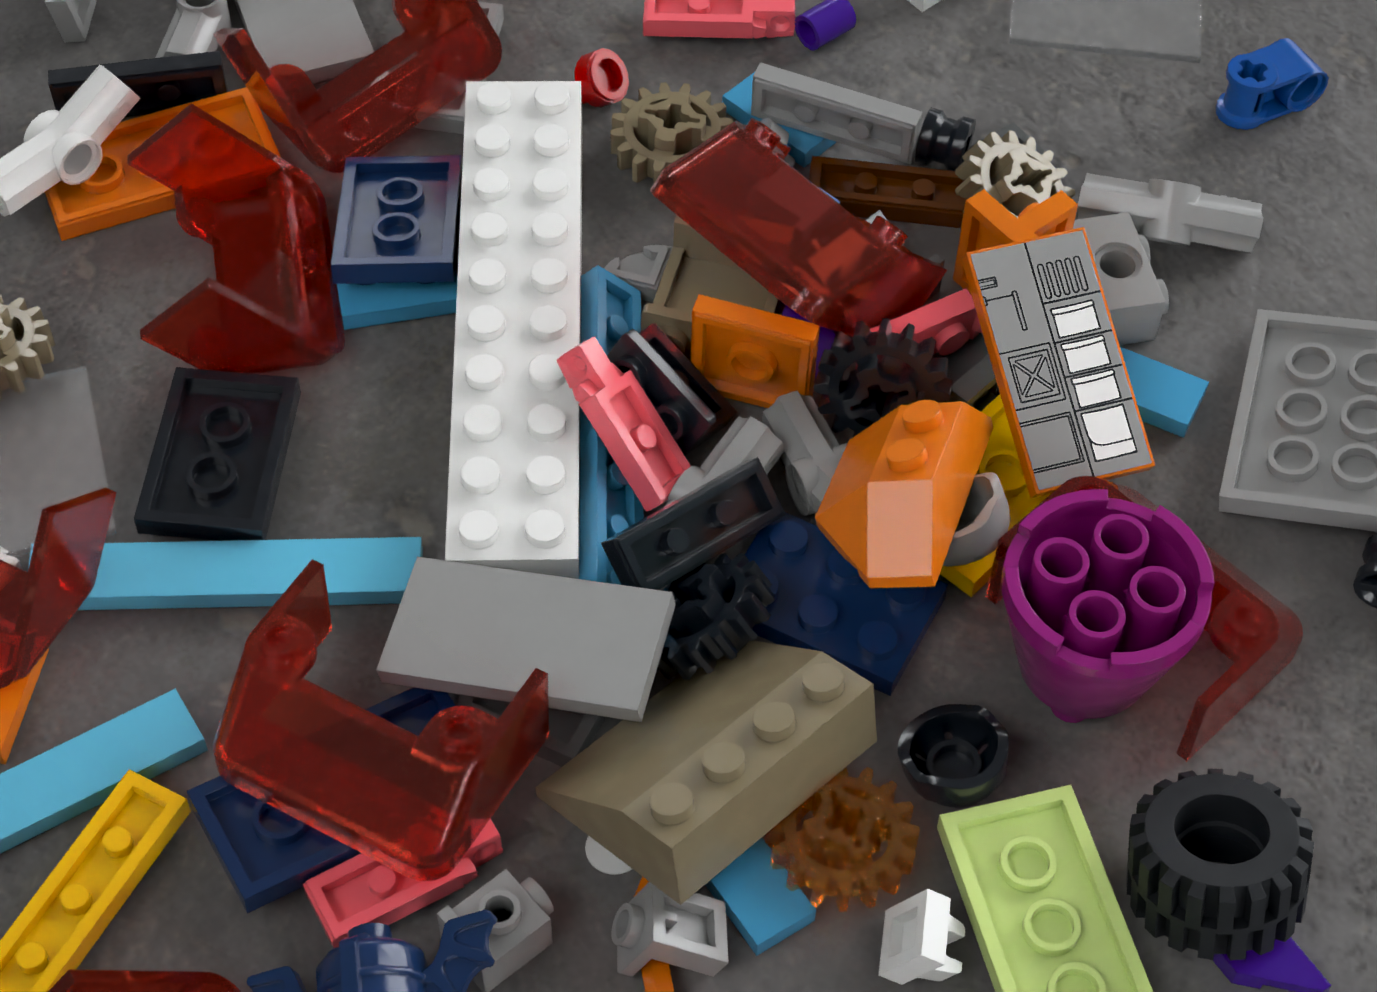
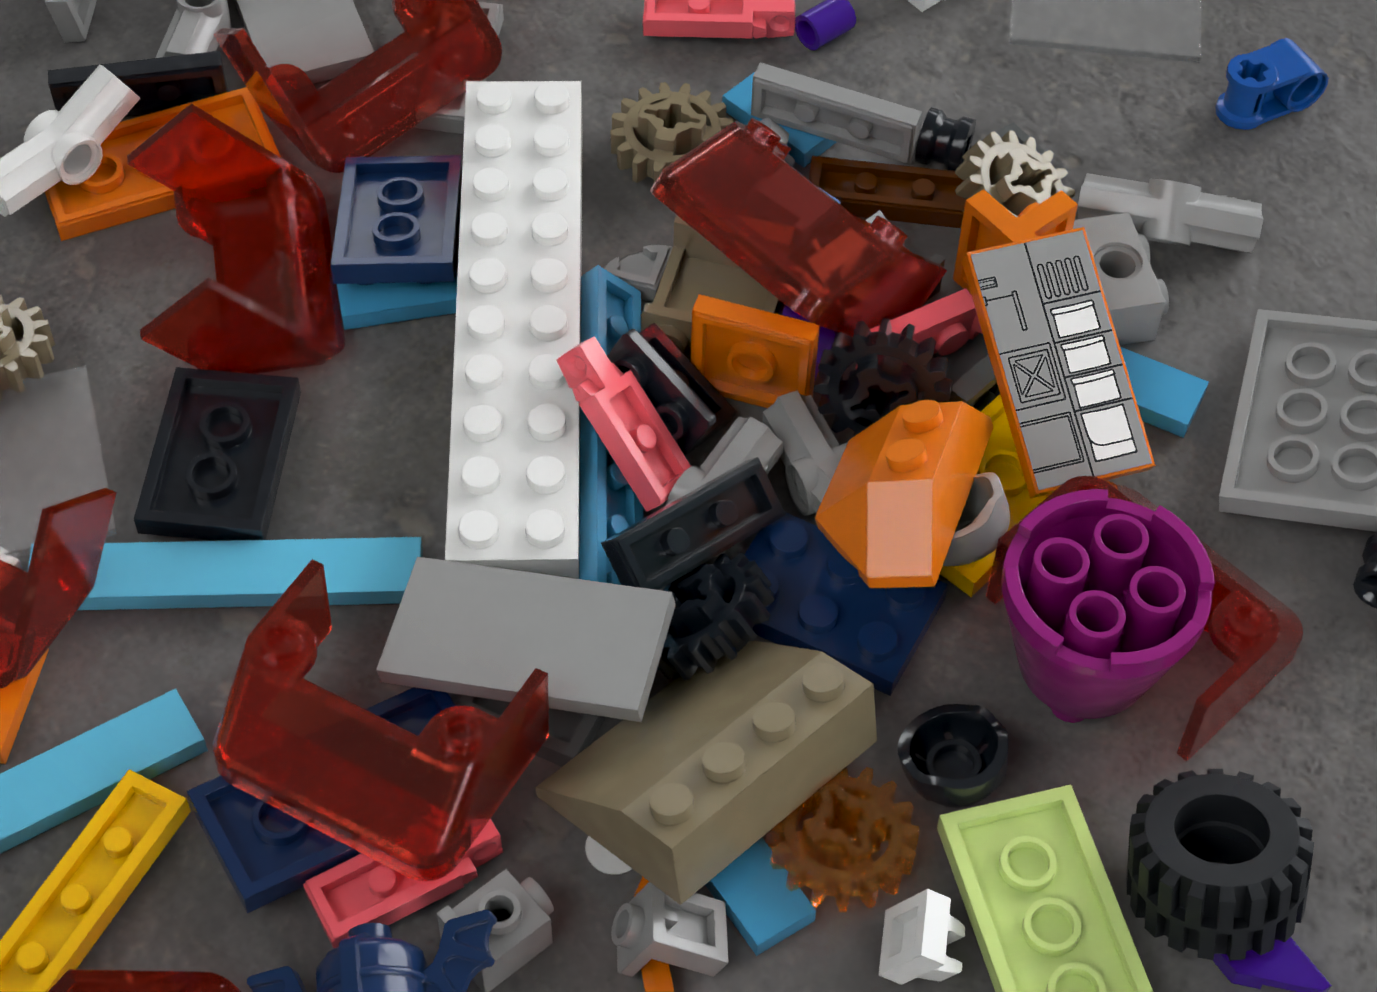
red tile [574,48,629,108] -> none

